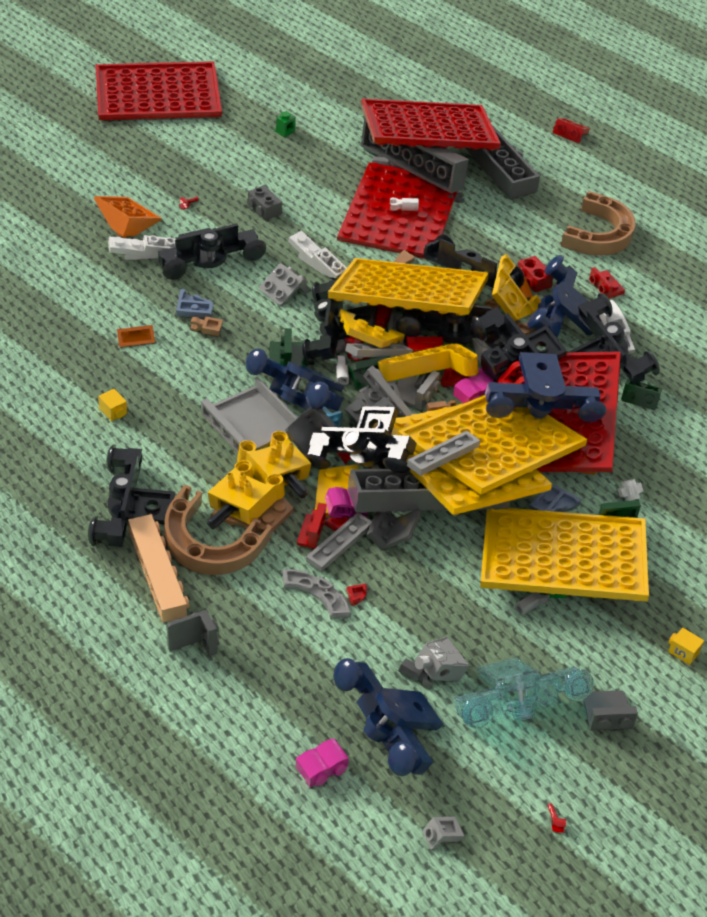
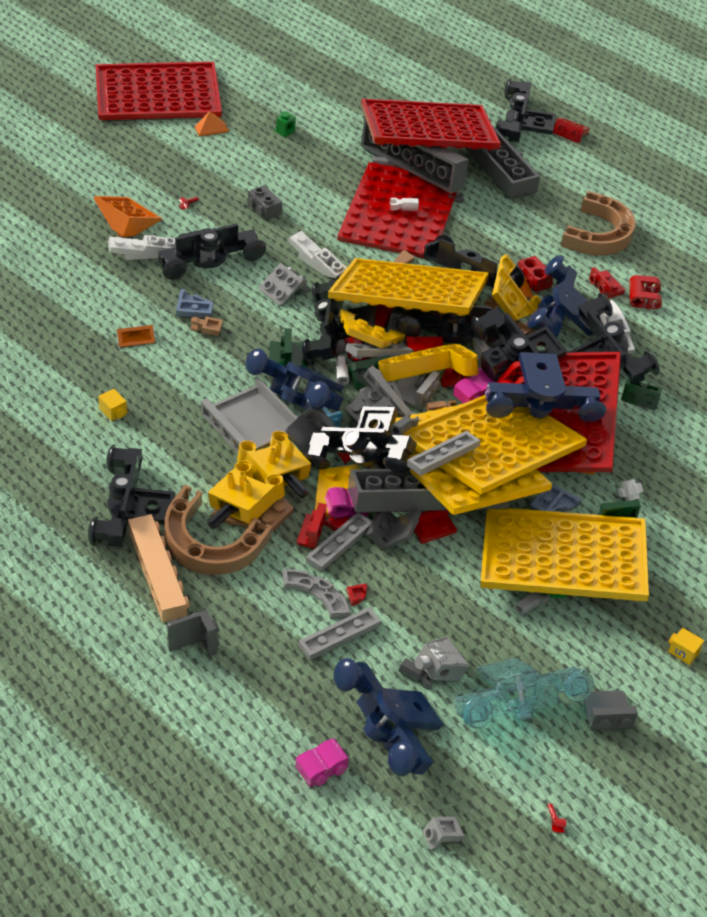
none -> orange slope [195,111,229,136]
none -> light grey plate [298,607,381,661]
none -> dark grey bar [390,413,419,435]
none -> red bracket [413,510,457,544]
none -> black piece [495,78,556,142]
none -> red connector [629,275,662,310]

